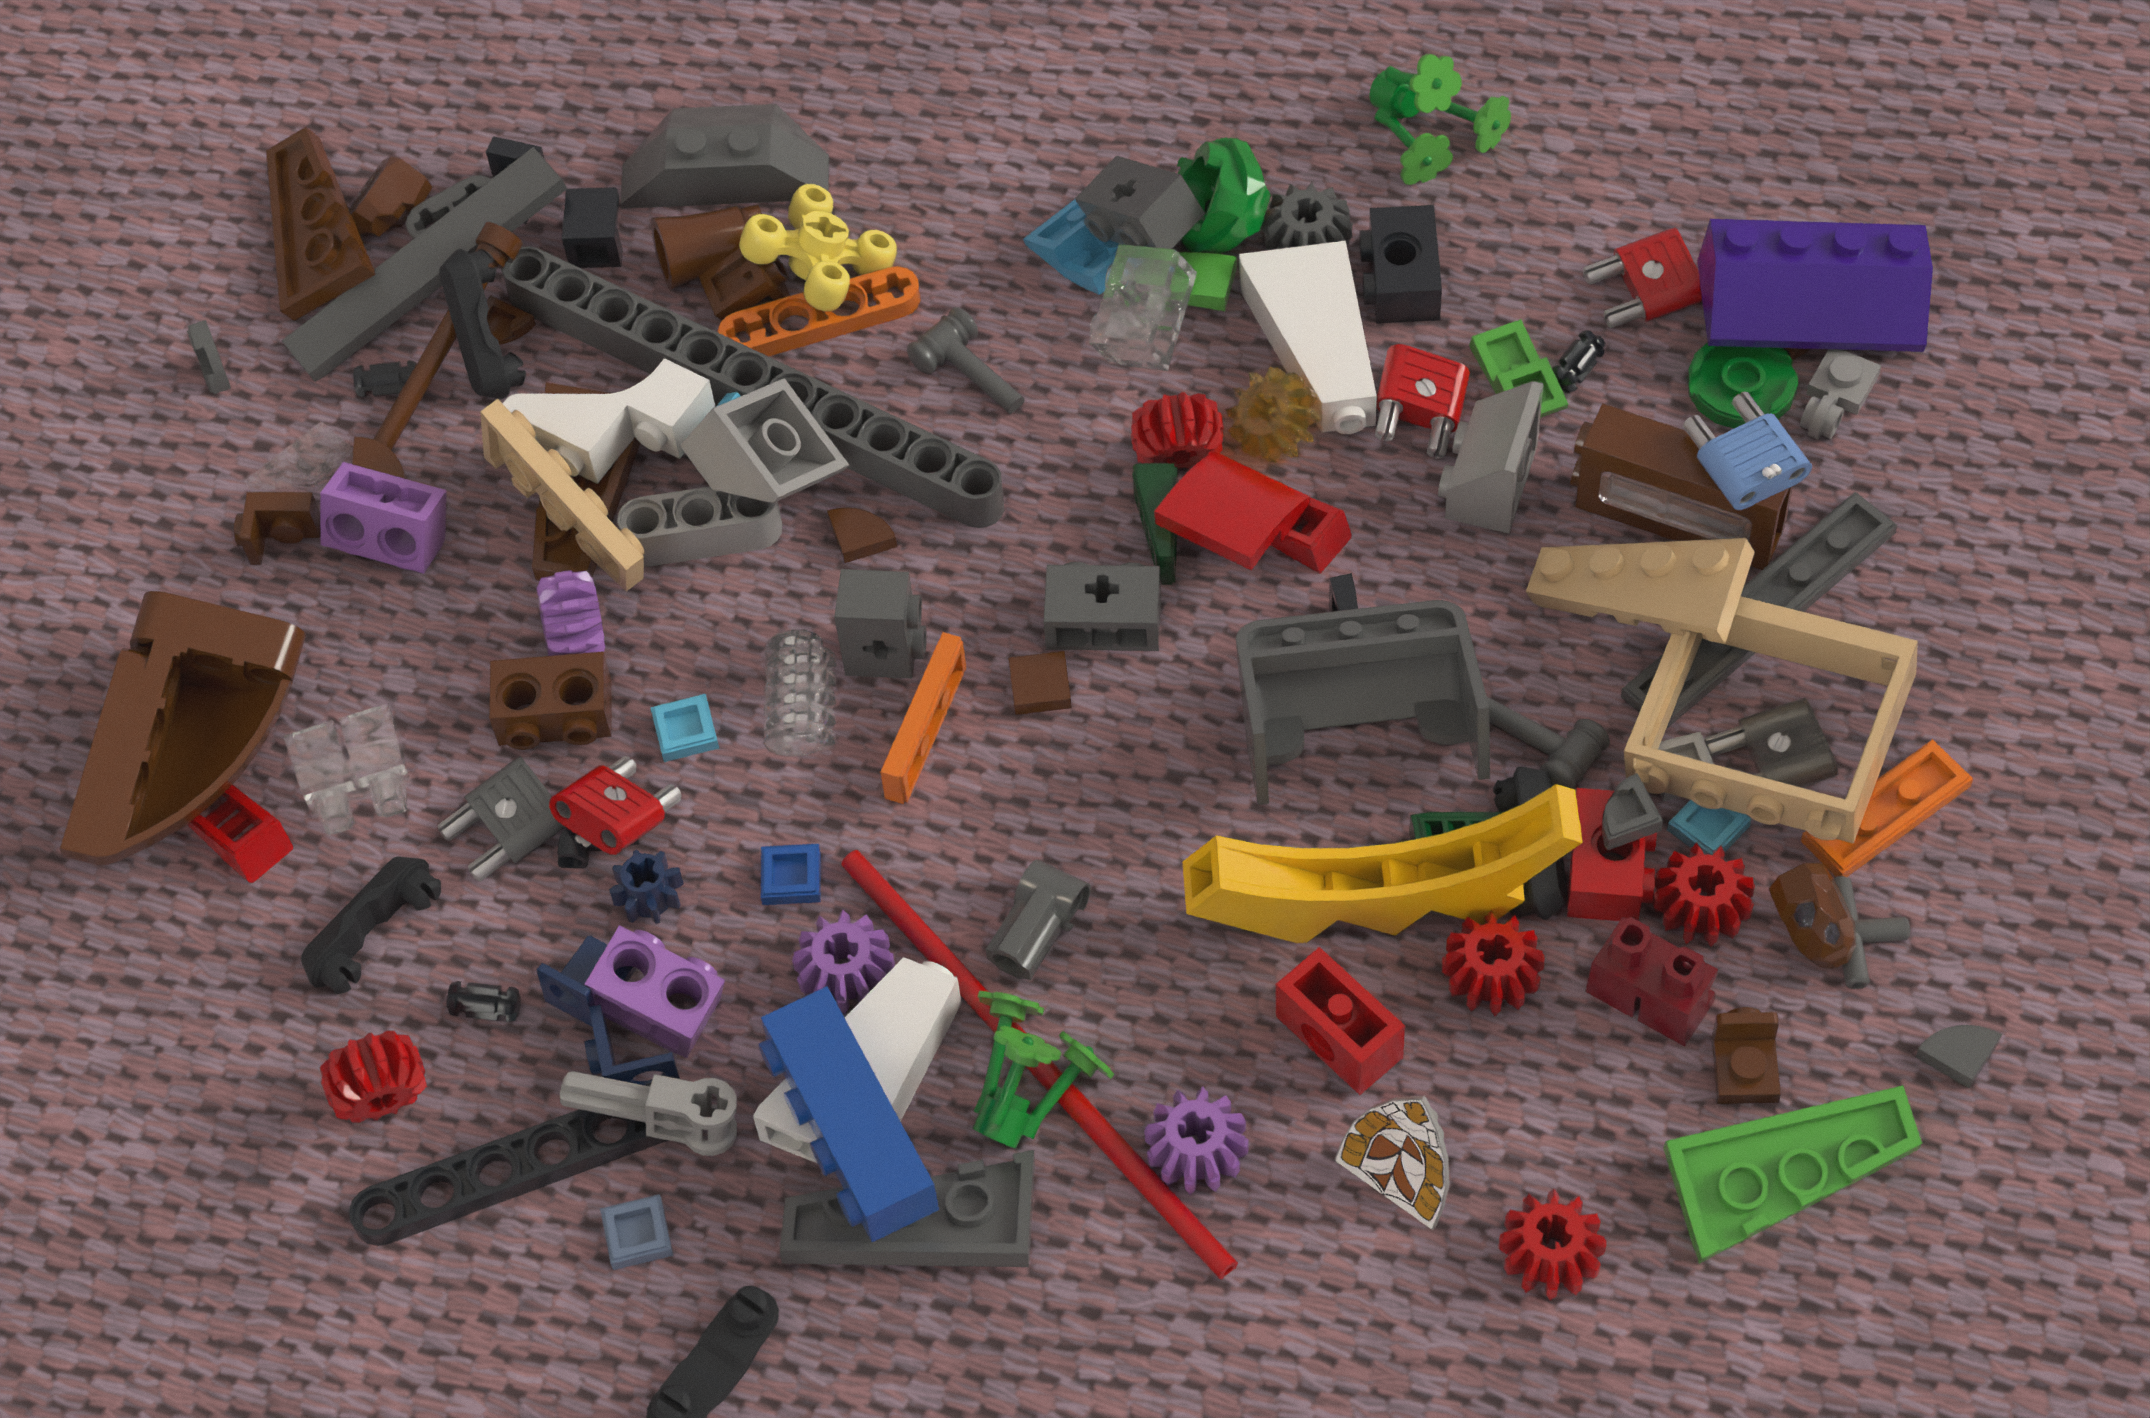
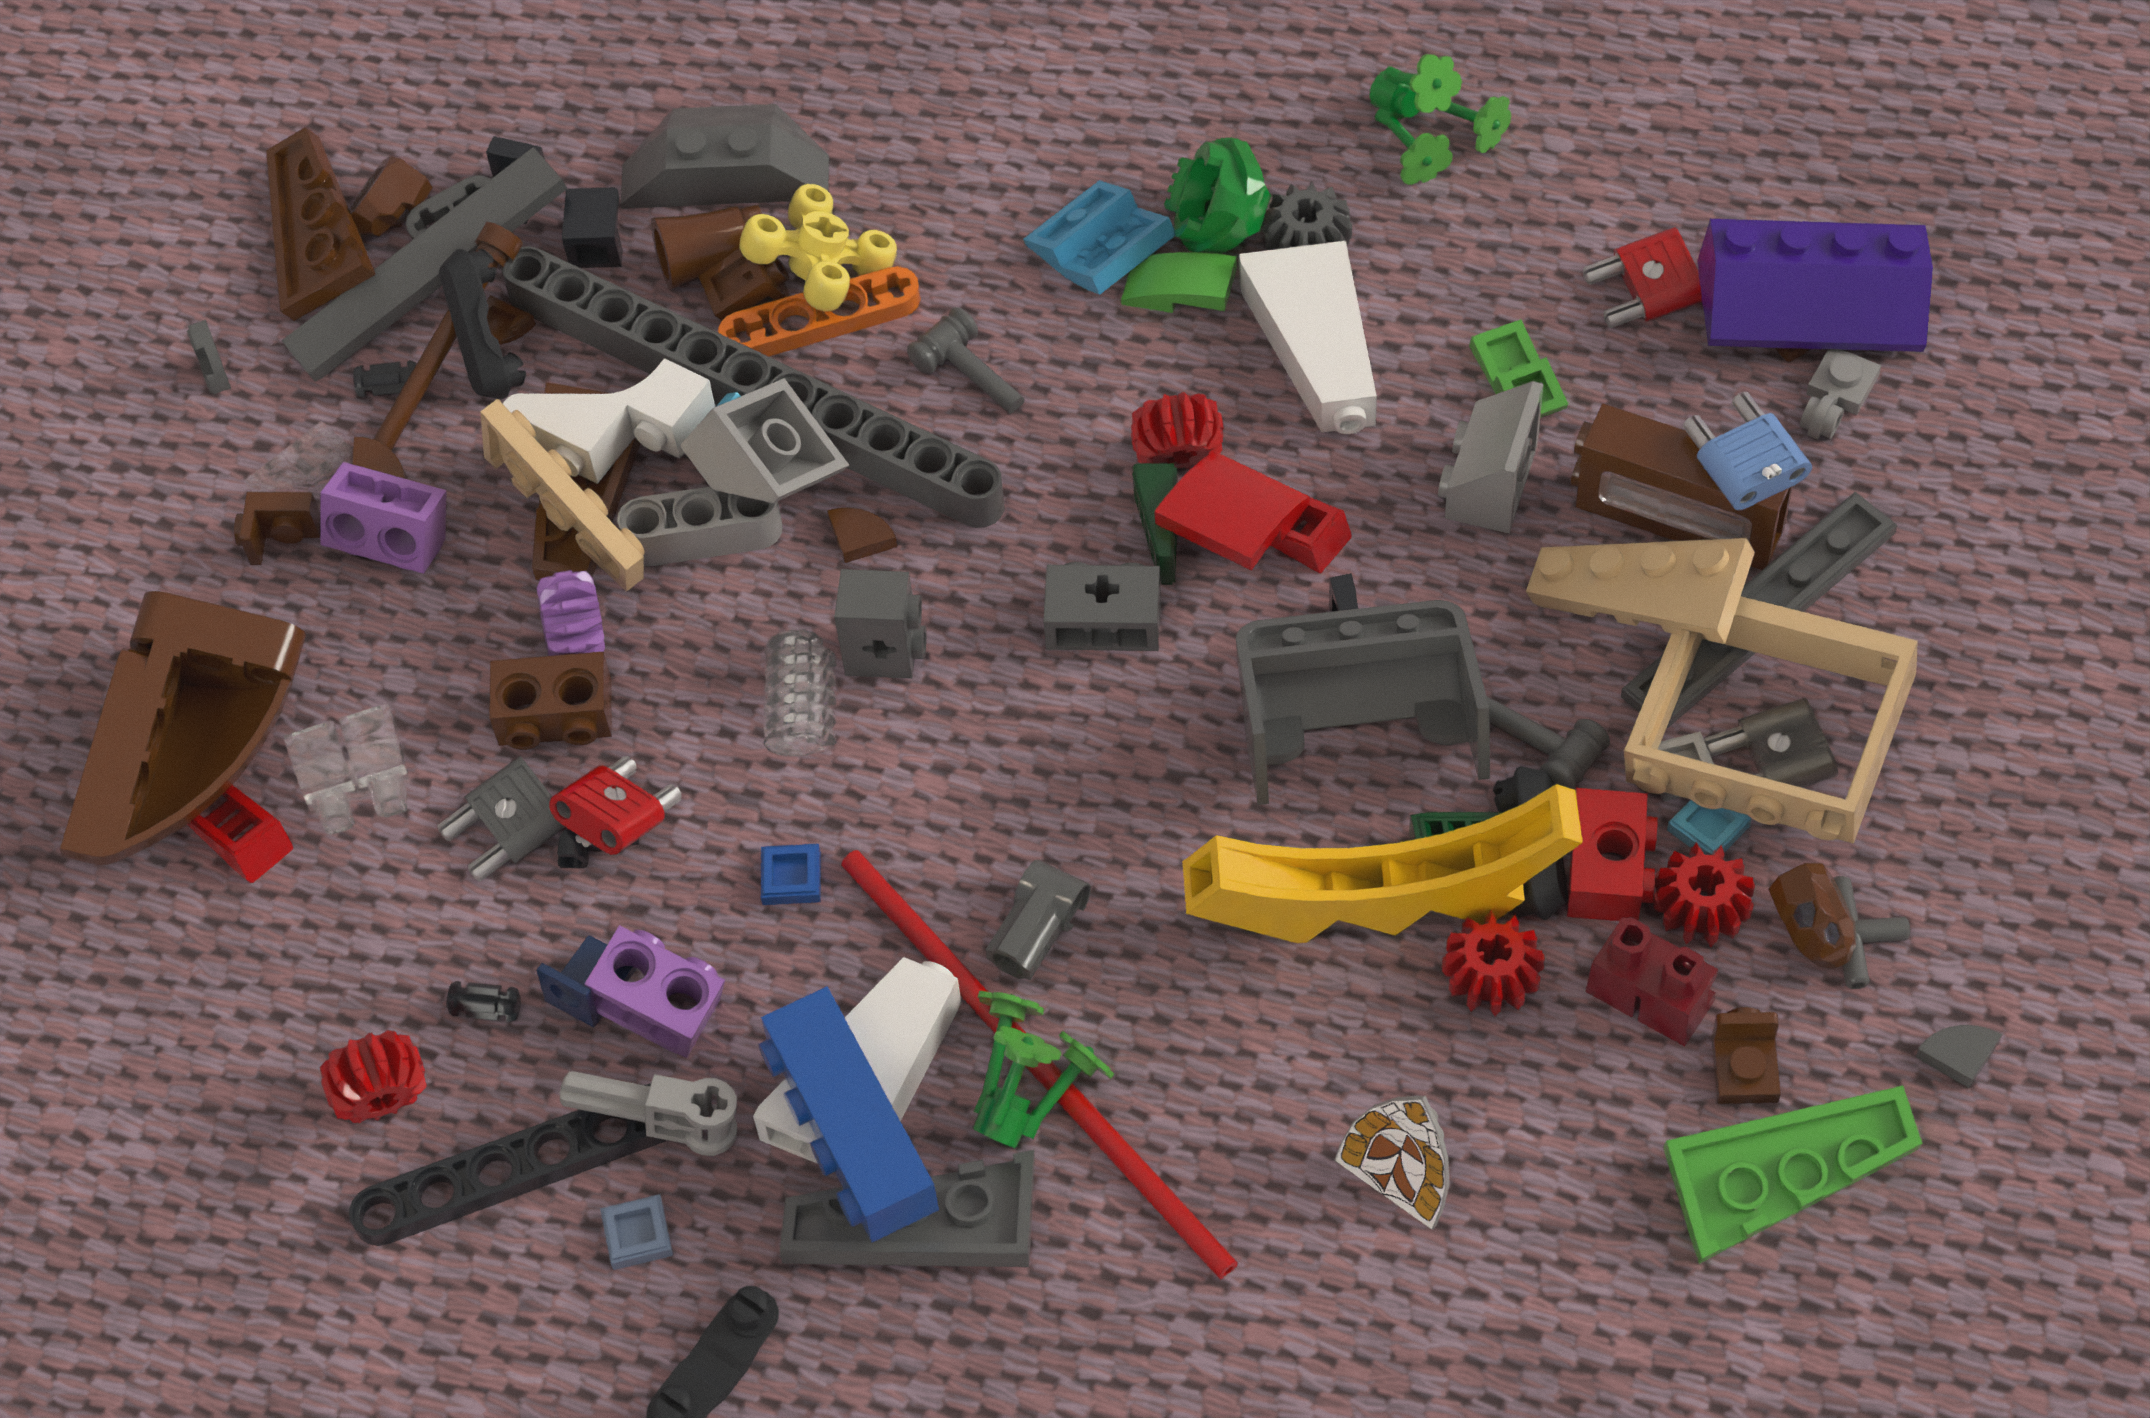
black piece [301,856,441,994] -> none
dark blue bracket [584,1004,680,1085] -> none
dark blue gear [609,850,684,924] -> none
medium azure tile [650,694,719,762] -> none
medium lavender gear [792,910,895,1015] -> none
orange tile [880,632,967,804] -> none
reddish brown tile [1008,651,1072,715] -> none
dark grey brick [1075,155,1205,258] -> none
clear brick [1089,244,1197,371] -> none
medium lavender gear [1144,1086,1249,1195] -> none
clear yellow gear [1225,367,1322,463] -> none
red brick [1276,947,1405,1095] -> none
black brick [1359,205,1442,324] -> none
red piece [1375,344,1470,459] -> none
red gear [1498,1189,1606,1301] -> none
black piece [1552,330,1605,393] -> none
dark grey tile [1602,773,1663,851] -> none
green tile [1687,342,1798,429] -> none
orange tile [1801,739,1973,877] -> none

